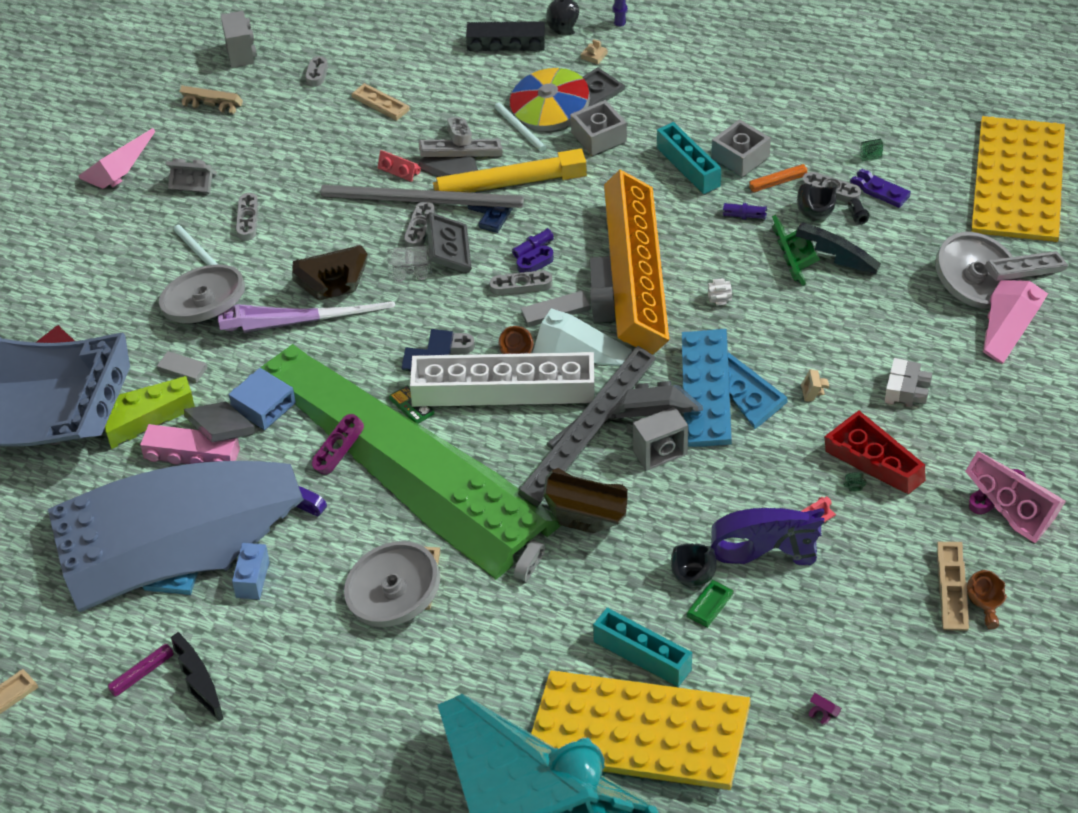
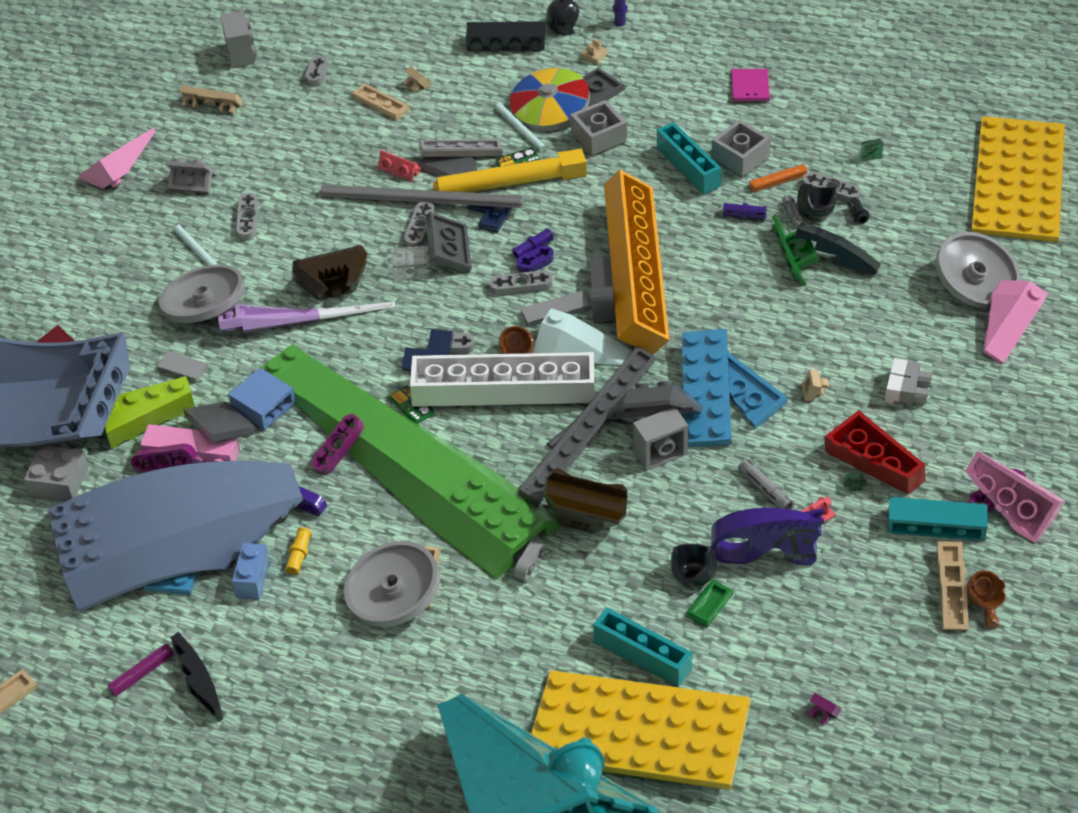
light grey beam [447,117,472,146] -> none
white gear [708,279,732,306] -> none
dark purple hinge [850,169,911,208] -> none
light grey tile [984,251,1069,281] -> none
none -> light grey brick [24,445,89,501]
none -> magenta beam [131,443,196,473]
none -> yellow pin [284,527,312,575]
none -> tan tile [404,66,431,92]
none -> tile [495,147,541,167]
none -> dark pink container [731,69,770,101]
none -> light grey pin [738,459,794,509]
none -> light grey axle [782,195,805,229]
none -> teal brick [887,497,987,541]

